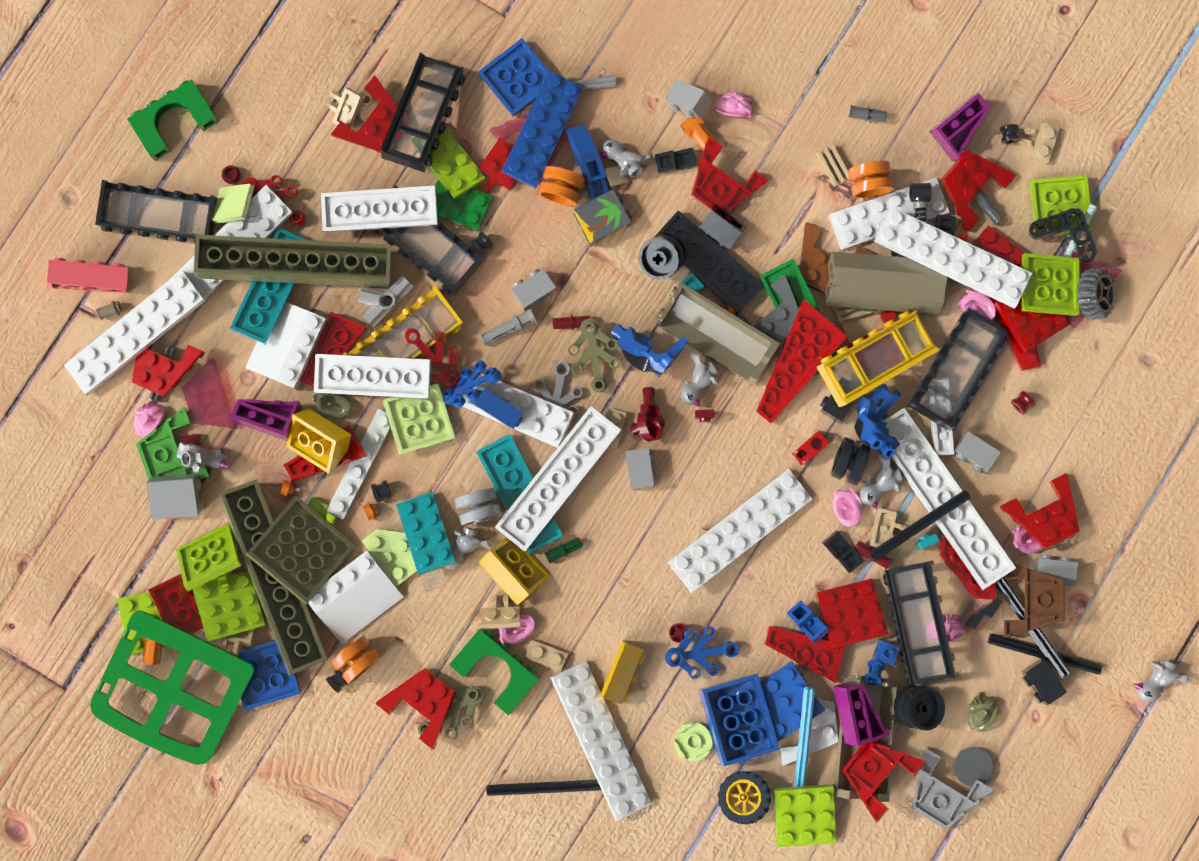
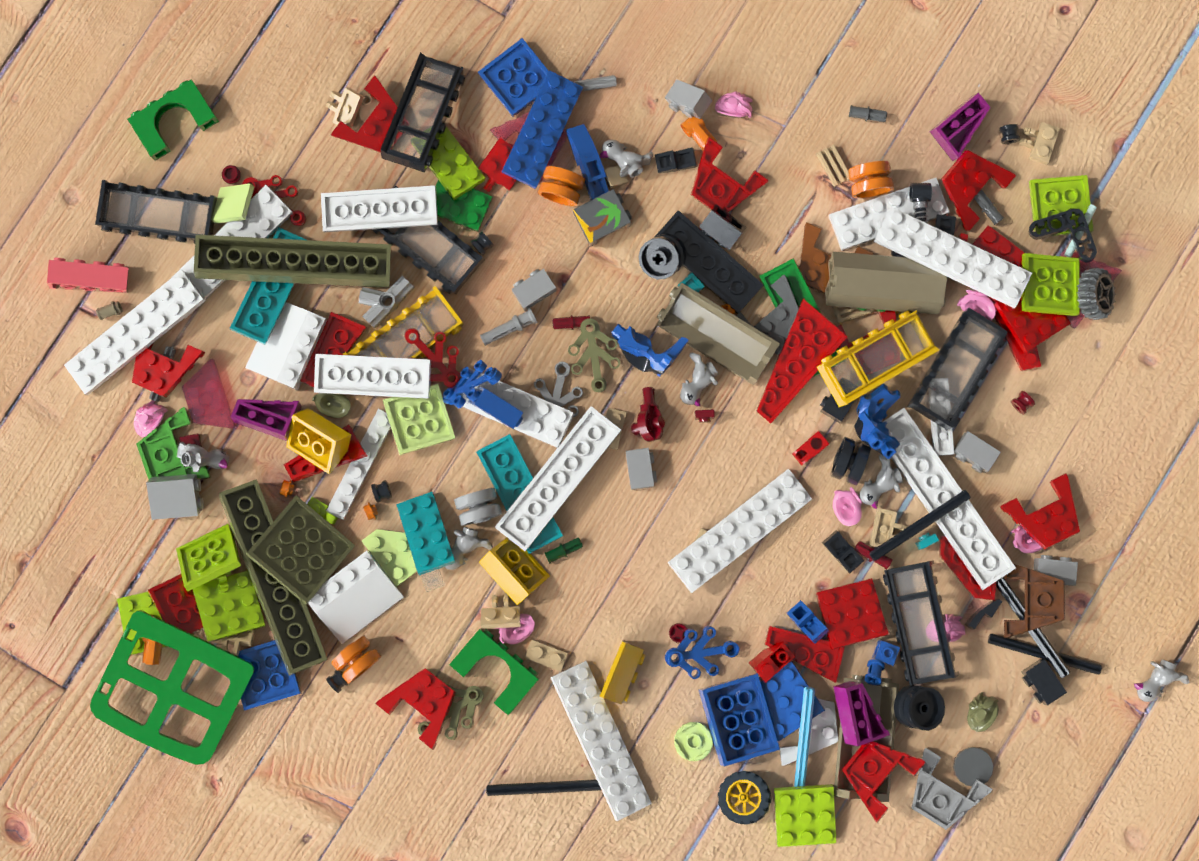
none -> red slope [748,642,795,682]

